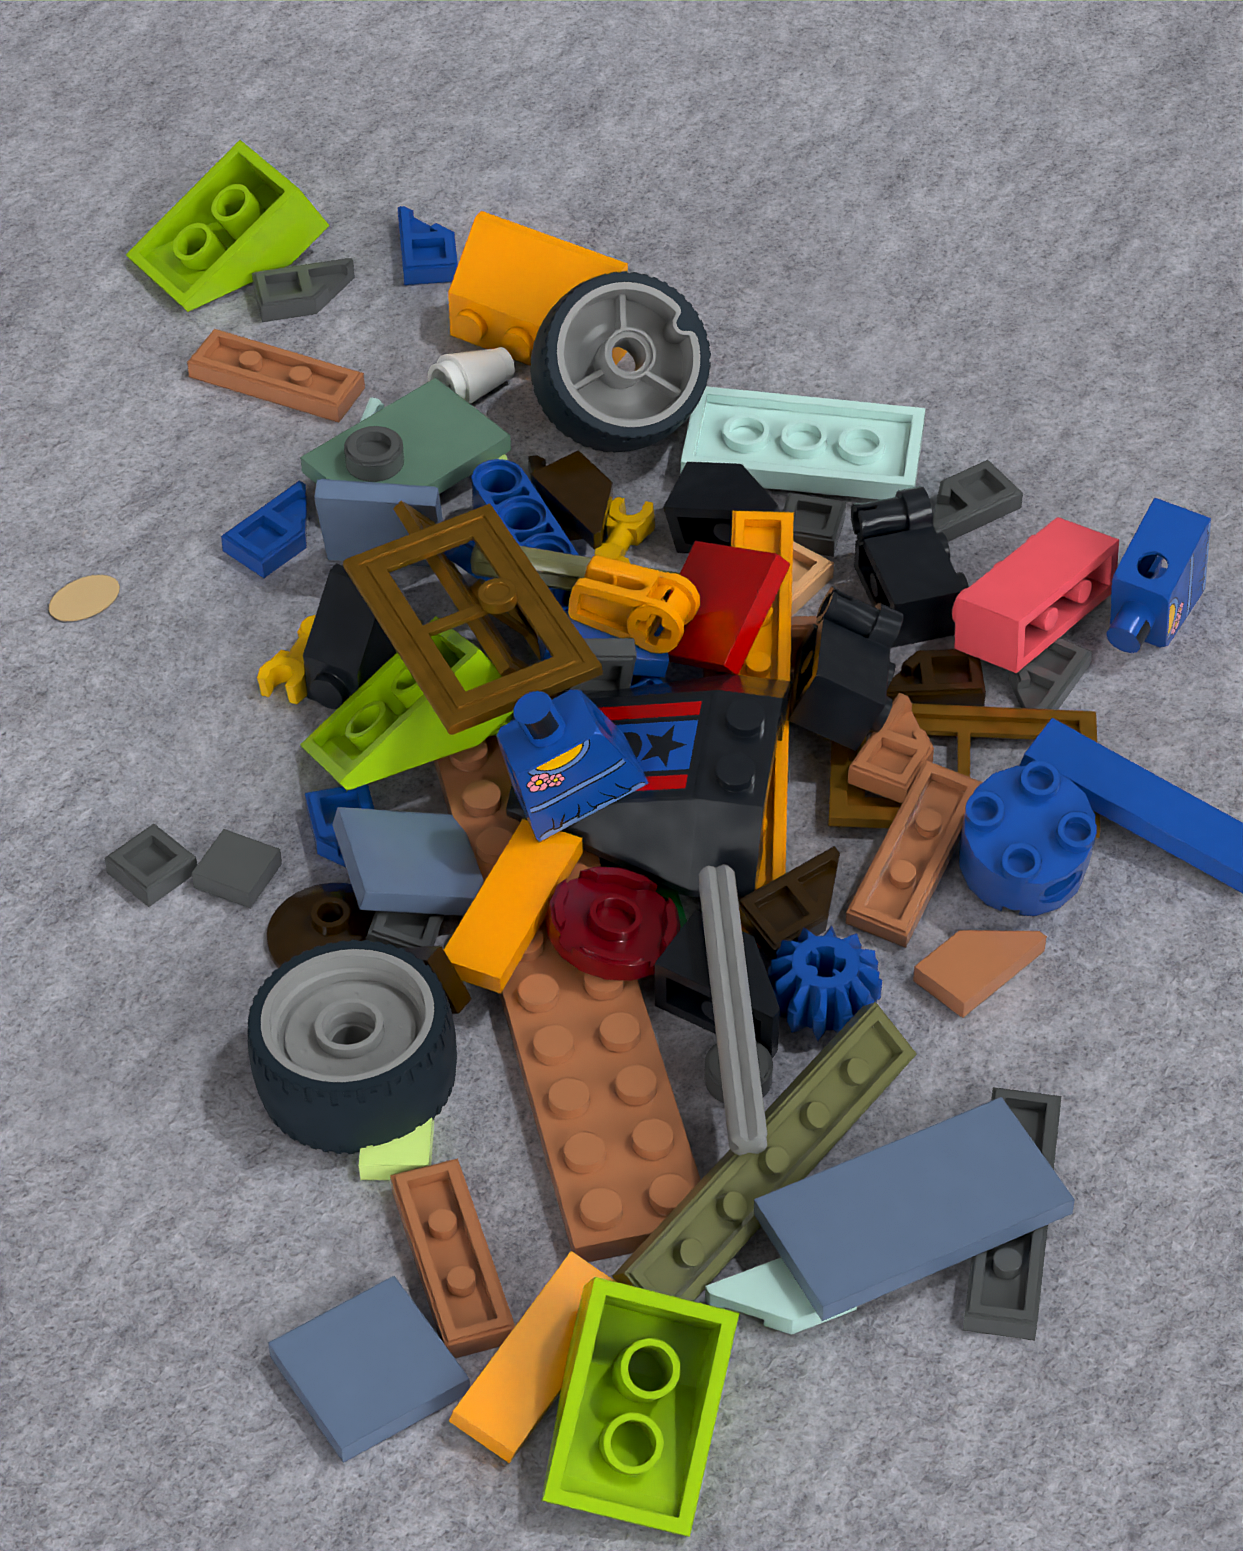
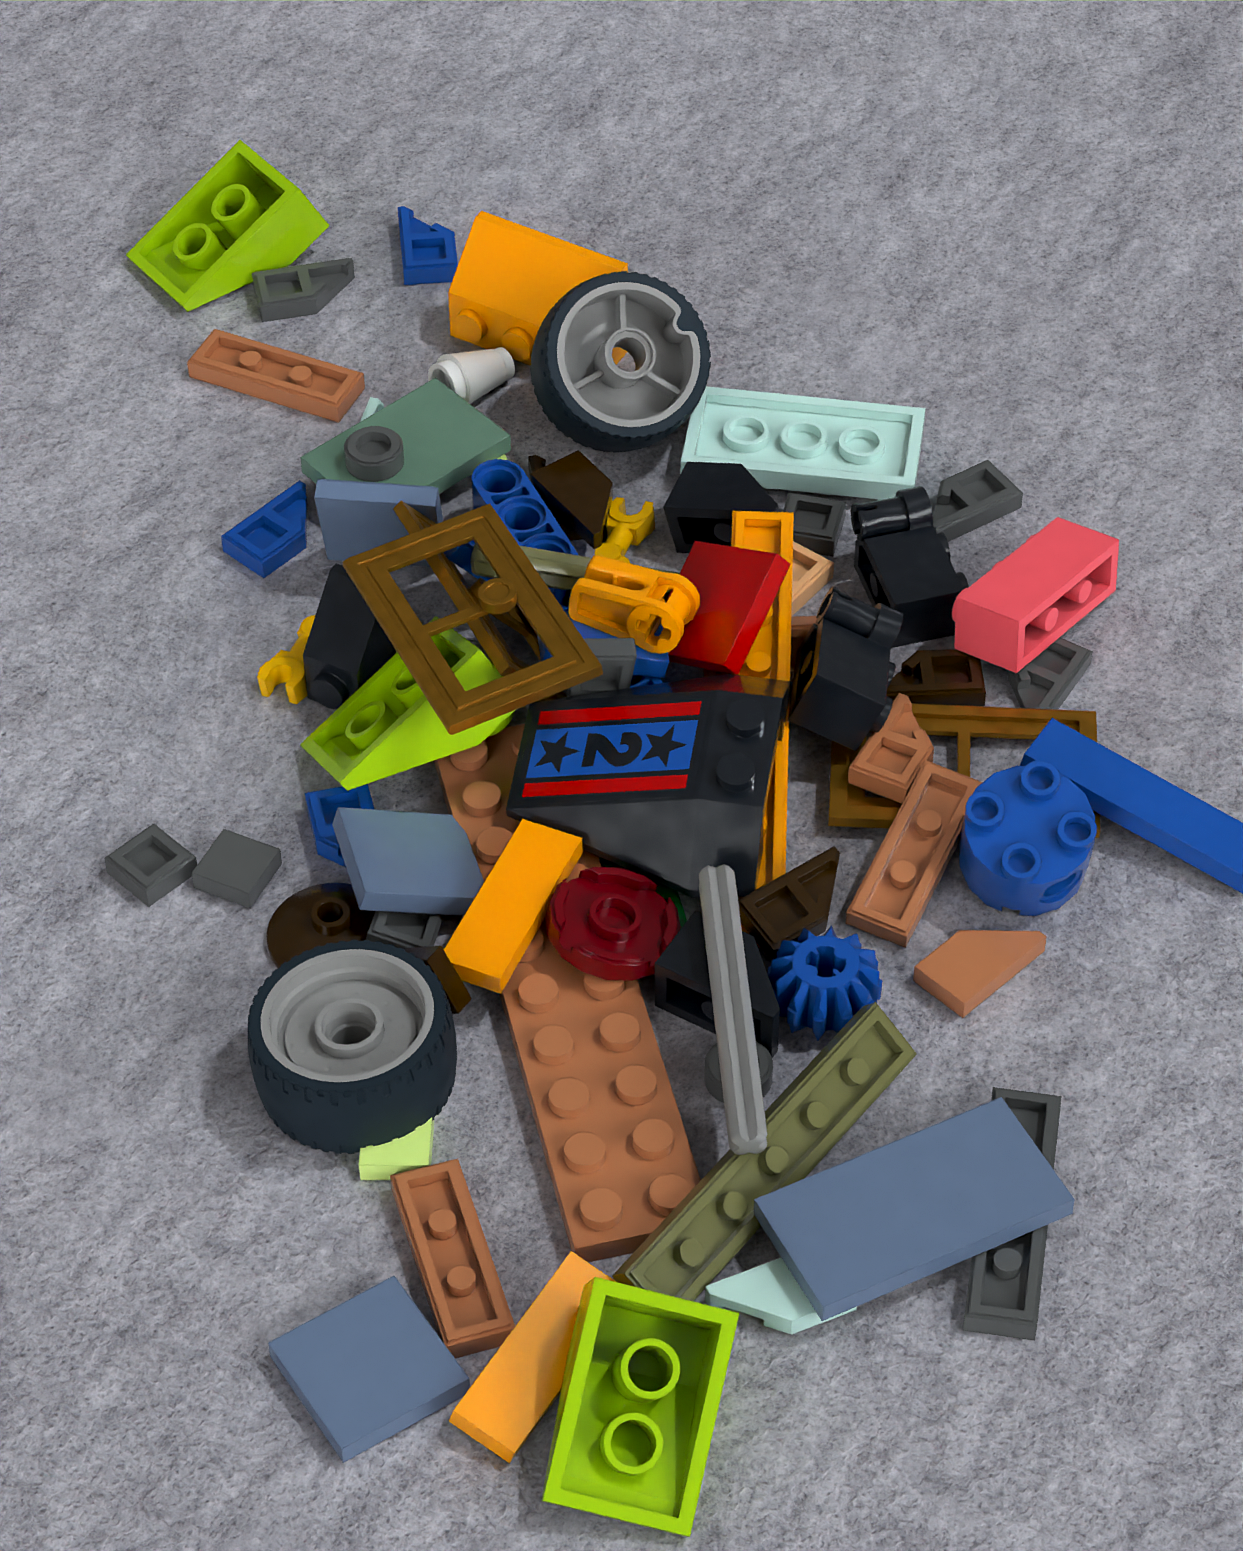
tan sticker [49,575,120,621] -> none
blue torso [496,689,649,842] -> none
blue torso [1106,497,1211,653] -> none

